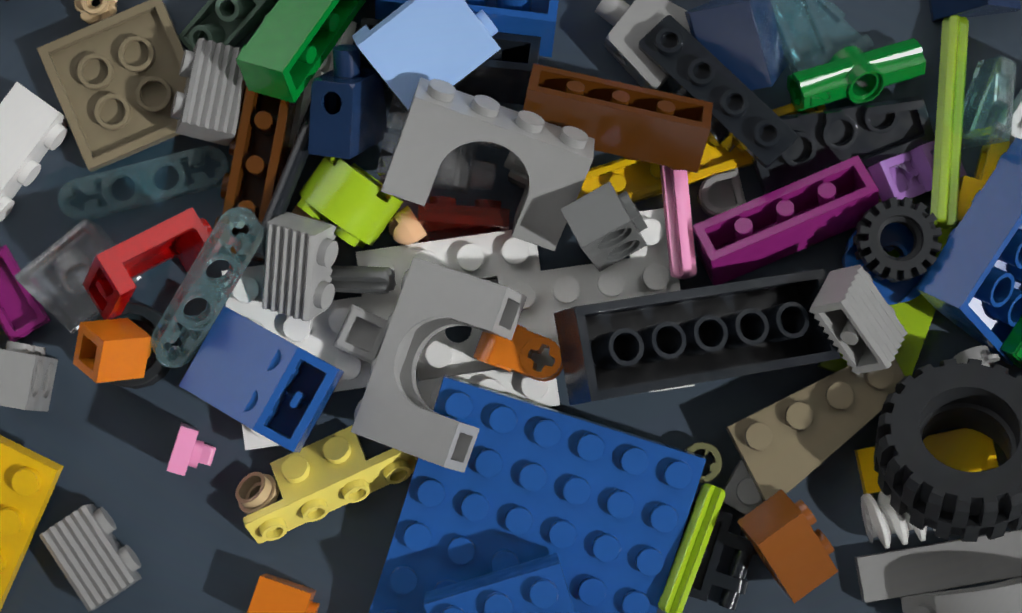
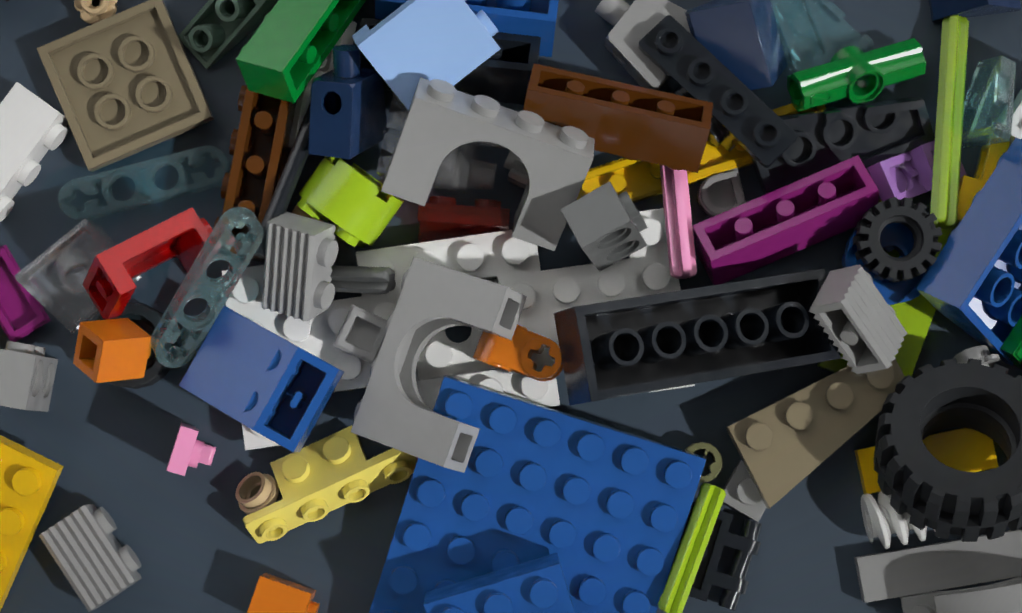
light grey brick [170,38,246,146] -> none
light nougat hinge [388,205,427,245] -> none
dark orange brick [737,489,839,603] -> none

